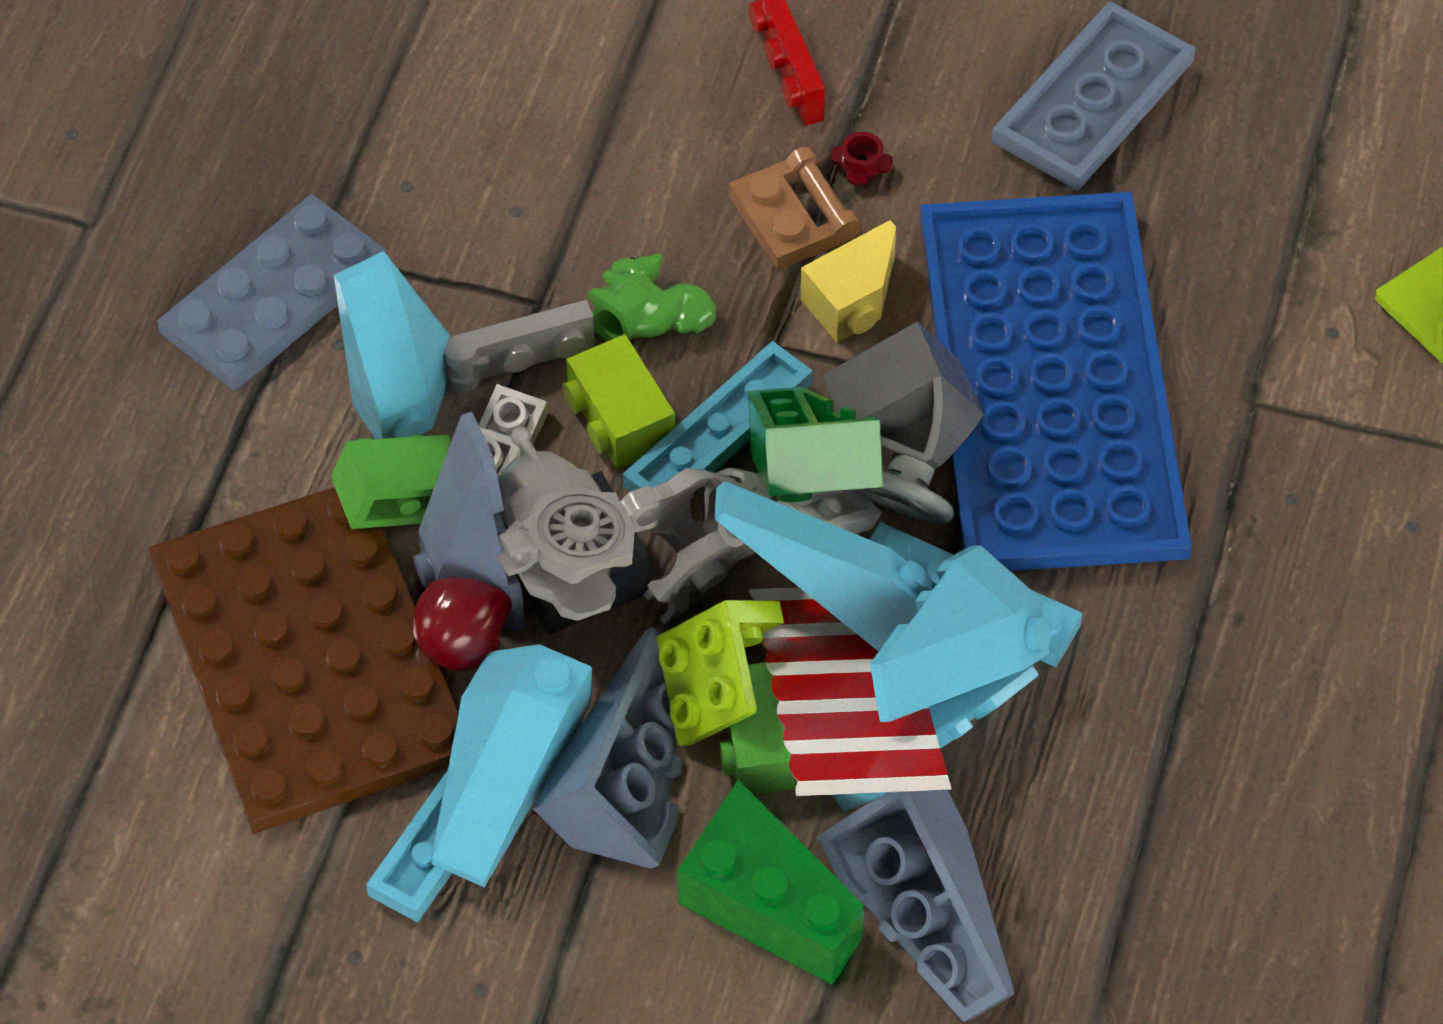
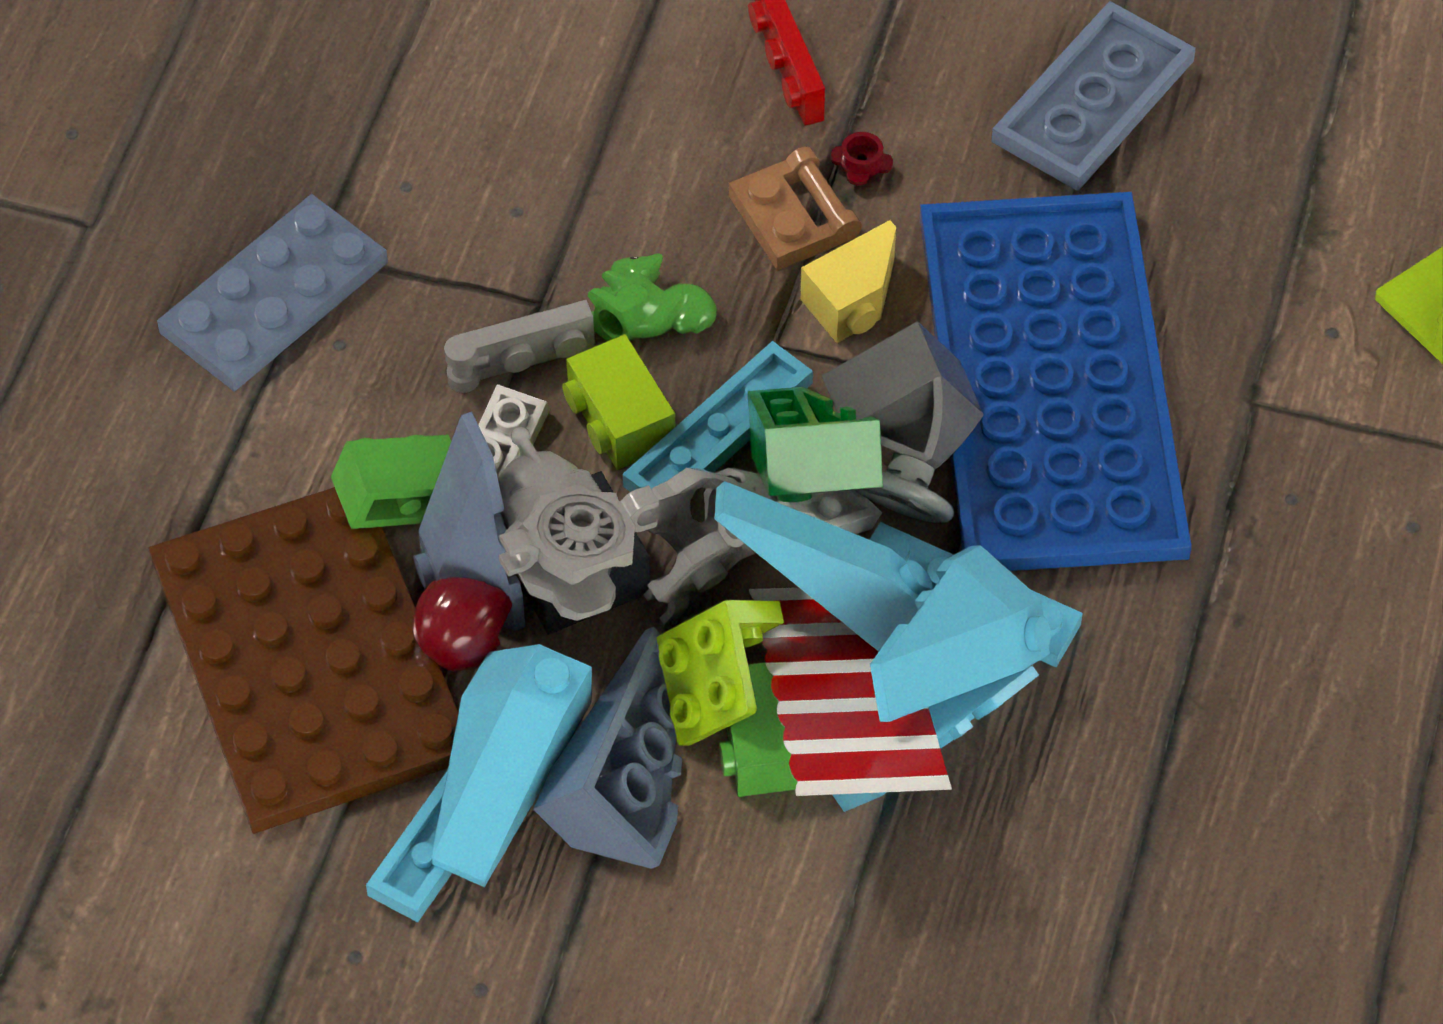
medium azure wedge [334,251,450,439] -> none
green wedge [677,780,864,985] -> none
sand blue wedge [817,790,1015,1022] -> none

